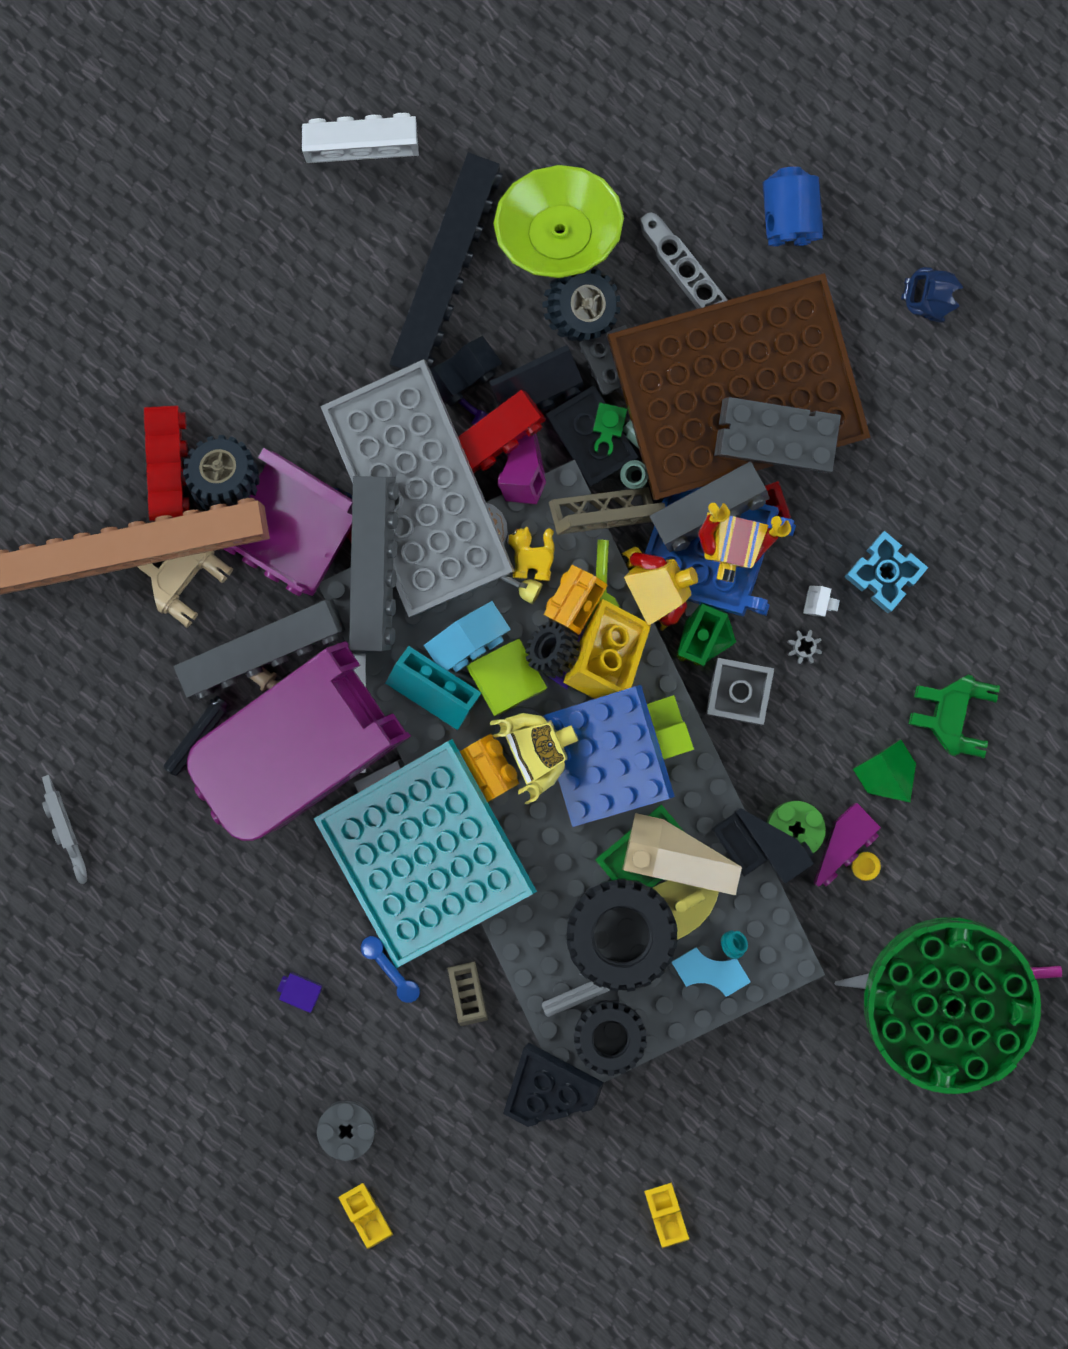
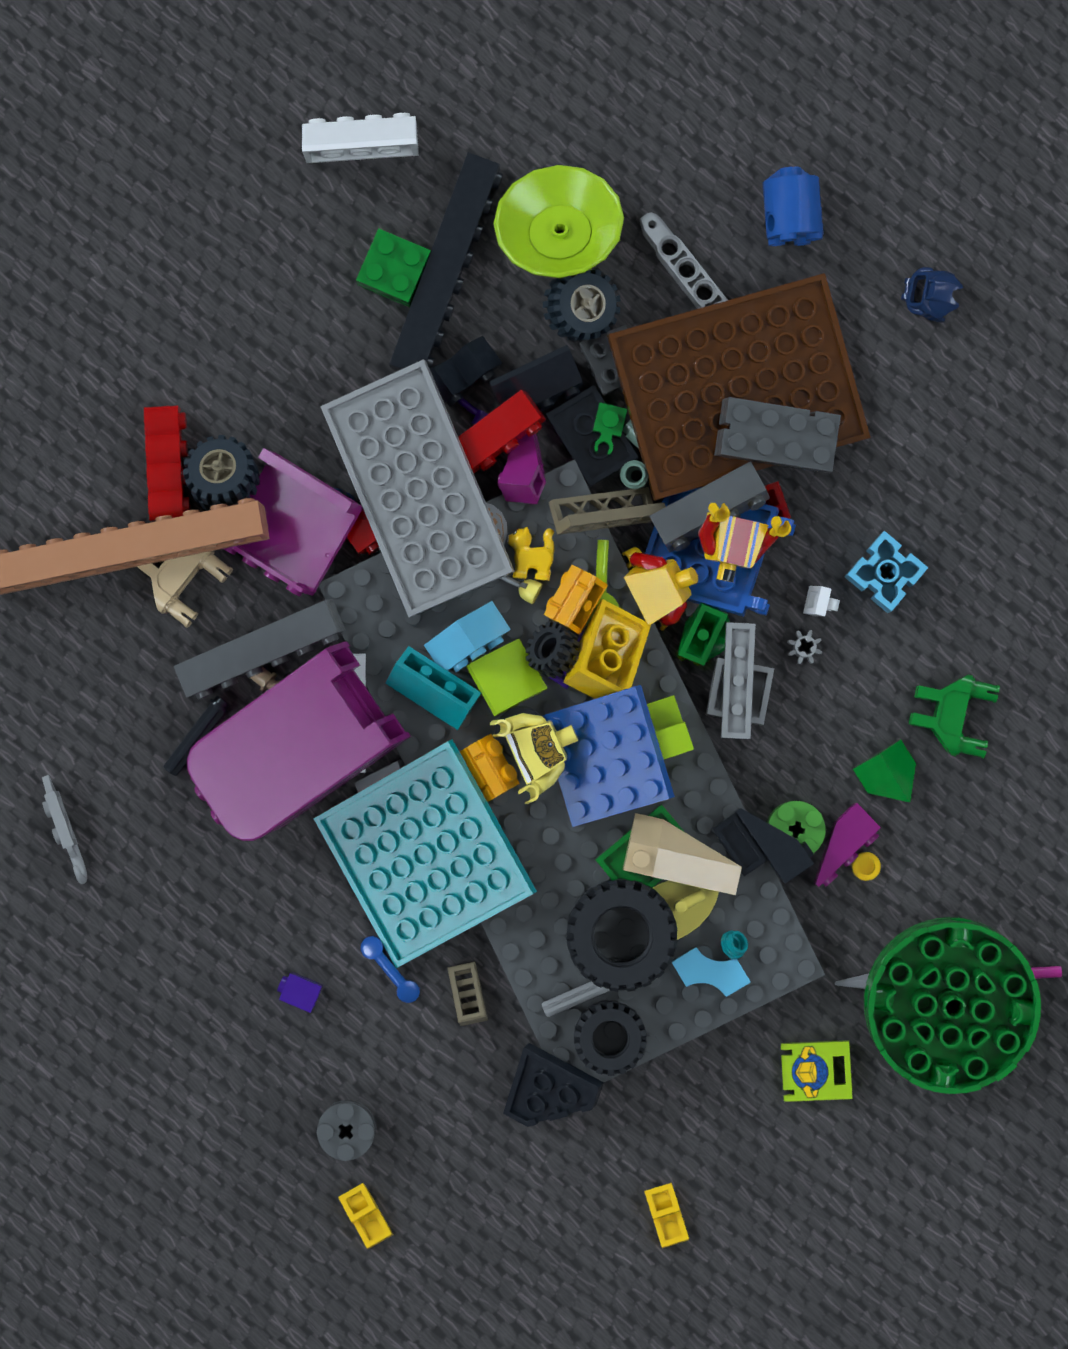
dark grey brick [349,476,399,651] -> none
none -> green brick [356,228,431,308]
none -> light grey plate [721,622,756,739]
none -> lime container [781,1040,853,1102]

